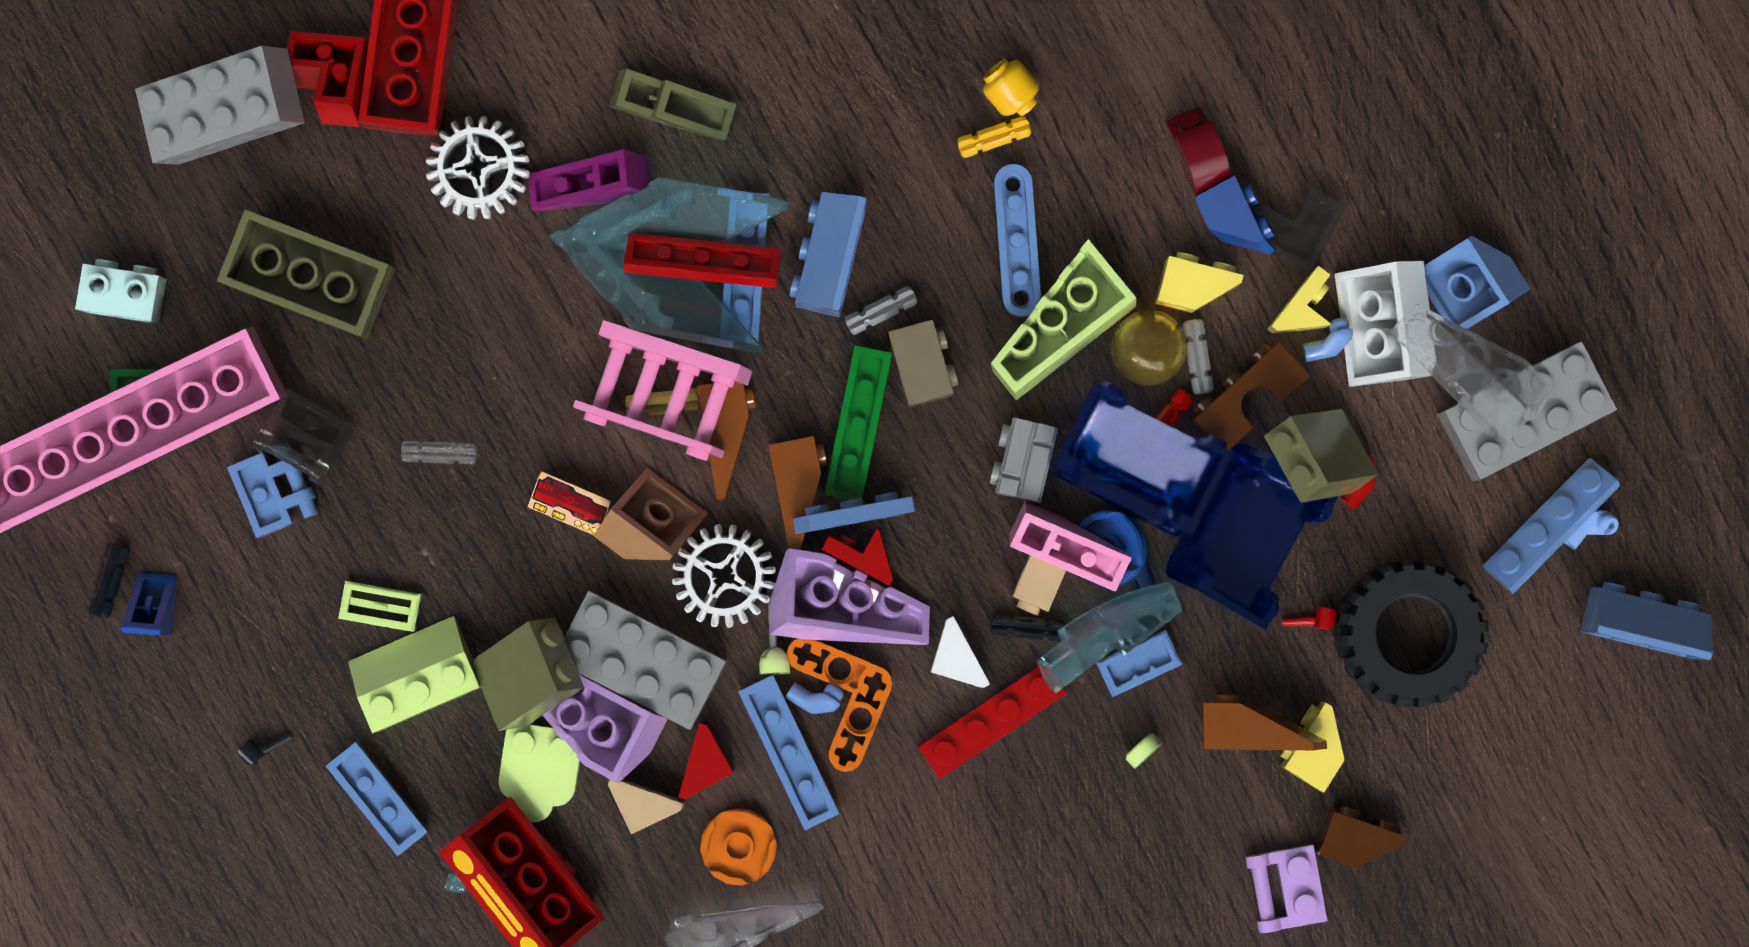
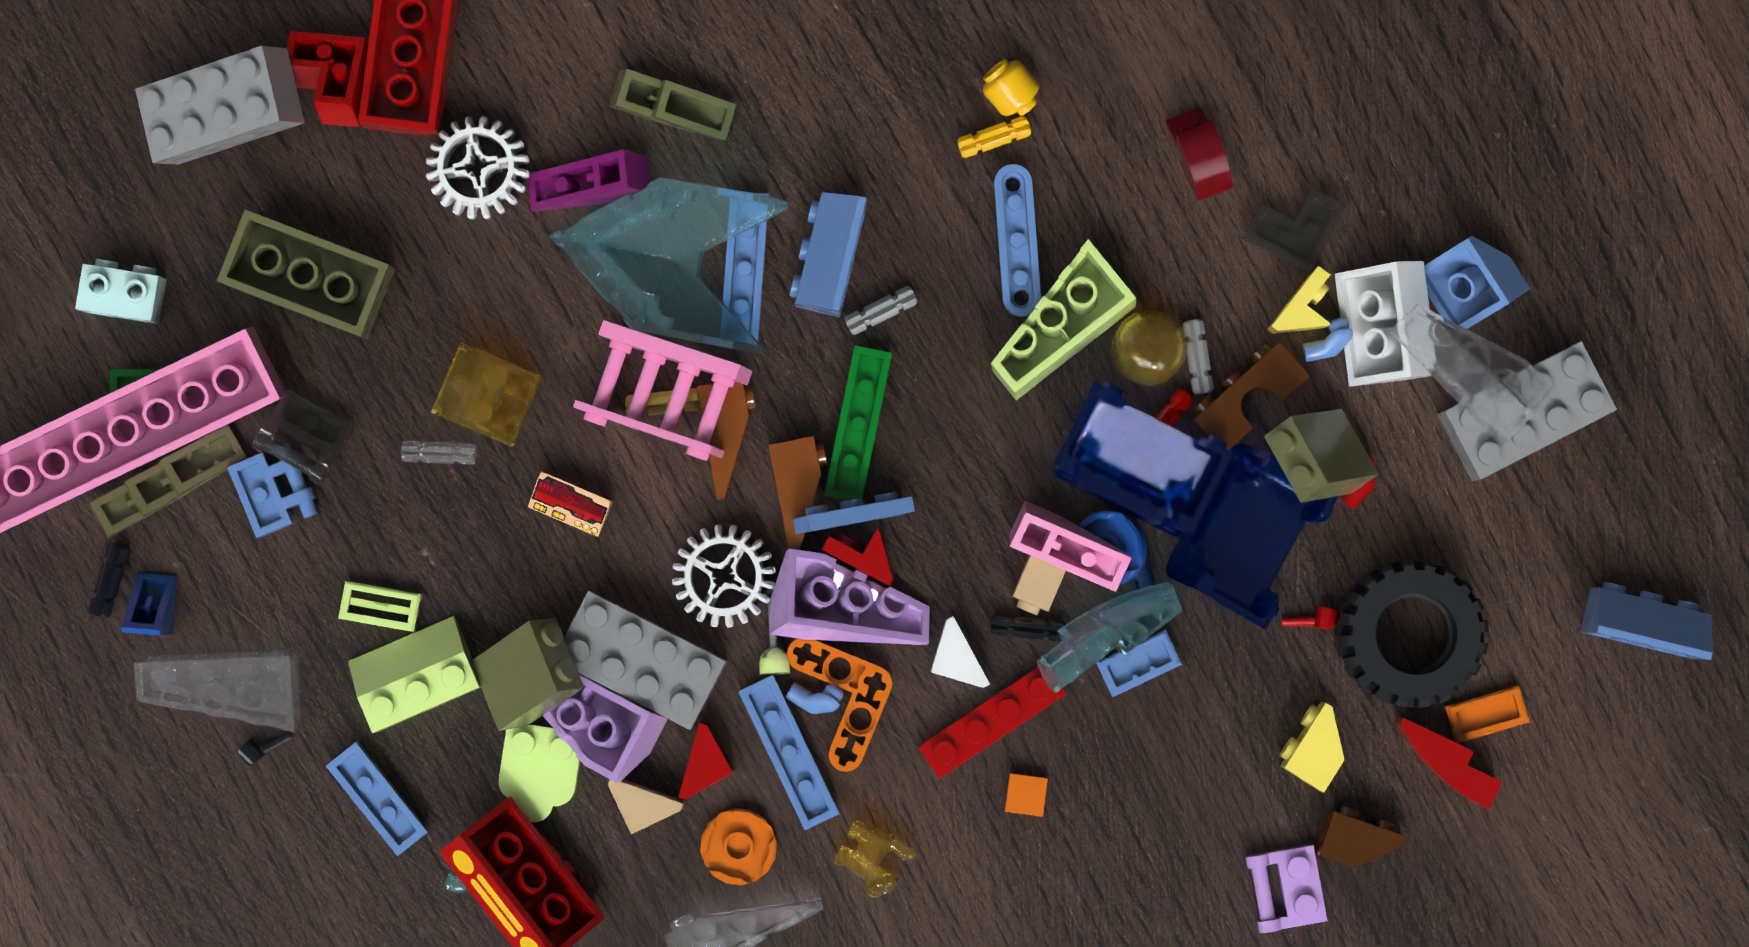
medium nougat slope [594,468,708,560] -> none
red plate [623,233,782,288] -> none
dark tan brick [888,320,958,408] -> none
light grey brick [989,418,1058,504] -> none
yellowish green tile [1126,733,1162,769] -> none
light yellow slope [1155,252,1244,313] -> none
blue slope [1194,176,1275,255] -> none
dark orange slope [1203,694,1327,751] -> none
medium blue plate [1483,458,1620,594] -> none
light blue arm [1564,510,1619,550] -> none
none -> olive slope [89,424,247,538]
none -> clear wedge [134,649,301,732]
none -> clear yellow slope [431,342,542,447]
none -> clear yellow animal [833,819,916,898]
none -> orange tile [1004,773,1048,817]
none -> red slope [1395,717,1502,810]
none -> orange tile [1443,685,1530,743]

